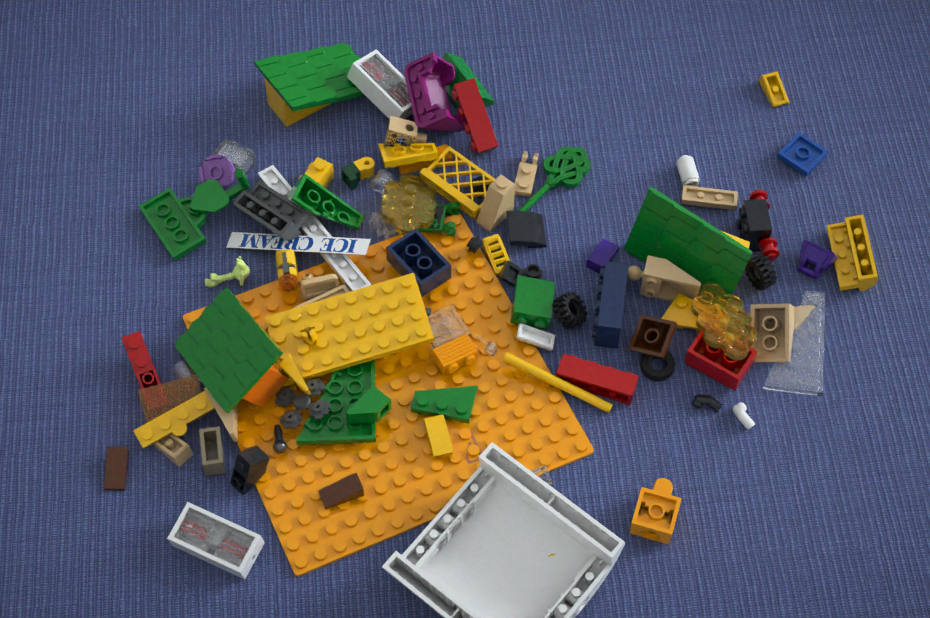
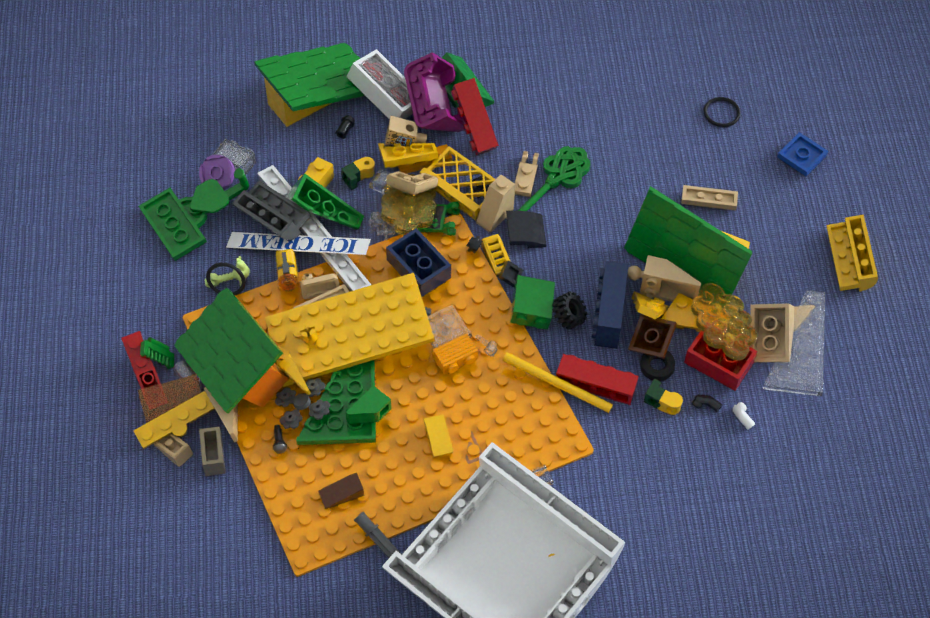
reddish brown slope [104,447,130,490] -> none
brick [167,502,265,580] -> none
black slope [230,445,270,495] -> none
green wing [411,386,478,423] -> none
white tile [516,323,555,351] -> none
black plate [524,264,543,279] -> none
dark purple slope [586,239,620,273] -> none
light orange brick [629,478,682,545] -> none
white head [676,155,700,187] -> none
black brick [736,190,780,261] -> none
black tyre [745,254,777,291] -> none
yellow slope [759,71,789,107] -> none
dark purple piece [797,240,838,279] -> none
none -> green piece [140,337,174,369]
none -> black tyre [206,262,246,295]
none -> black pin [335,115,355,139]
none -> dark grey axle [354,511,402,558]
none -> tan brick [386,171,438,195]
none -> yellow wing [631,291,669,319]
none -> leg [644,379,683,415]
none -> black tyre [703,97,741,127]

